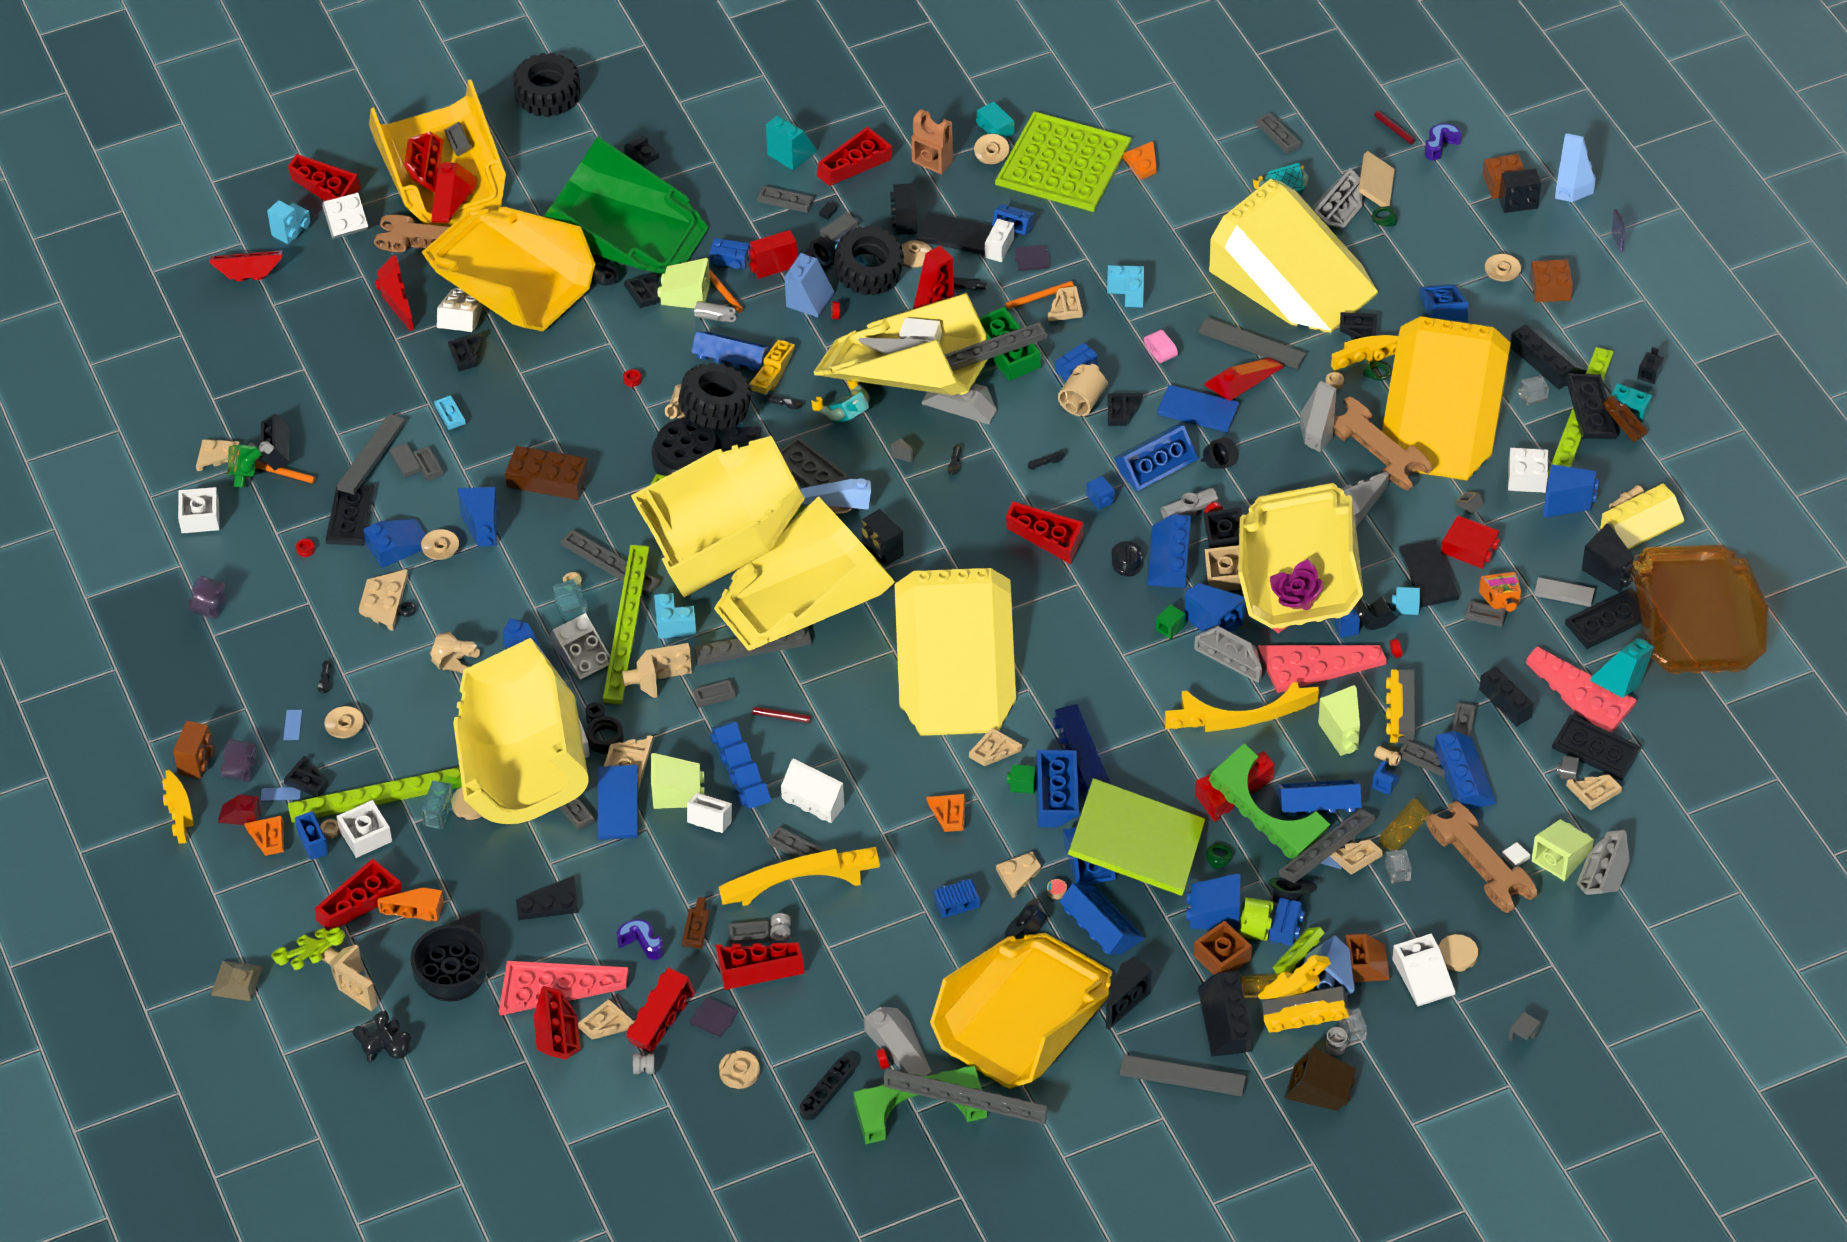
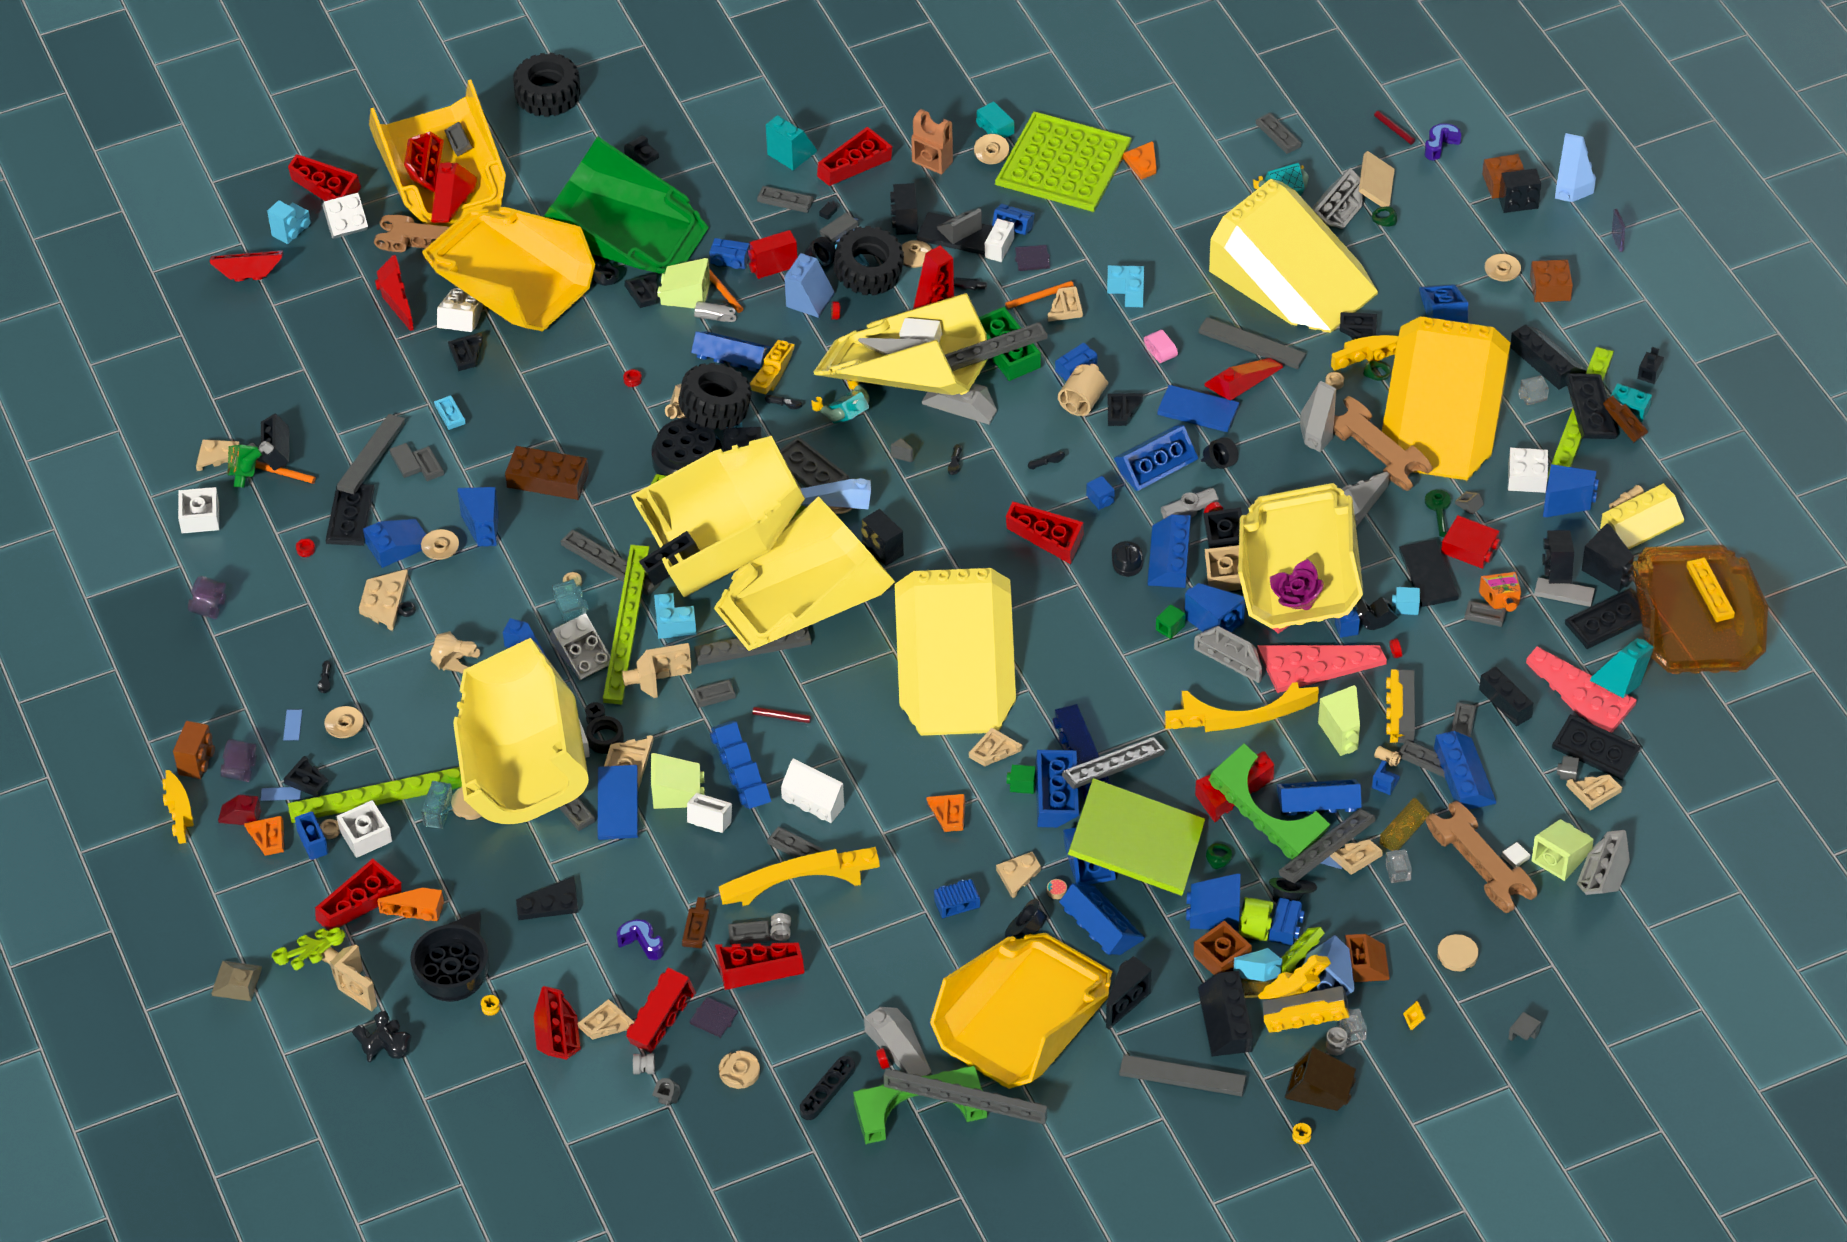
coral wing [499,961,629,1016] -> none
white slope [1392,934,1455,1007] -> none
none -> yellow bush [481,995,500,1016]
none -> black brick [639,531,700,586]
none -> dark grey plate [652,1078,680,1106]
none -> dark grey slope [937,208,982,244]
none -> tile [1062,737,1165,789]
none -> medium azure slope [1233,948,1282,982]
none -> yellow bush [1292,1123,1311,1144]
none -> yellow slope [1403,1001,1425,1030]
none -> dark green piece [1425,490,1451,537]
none -> black brick [1542,530,1574,584]
none -> yellow plate [1686,557,1735,622]

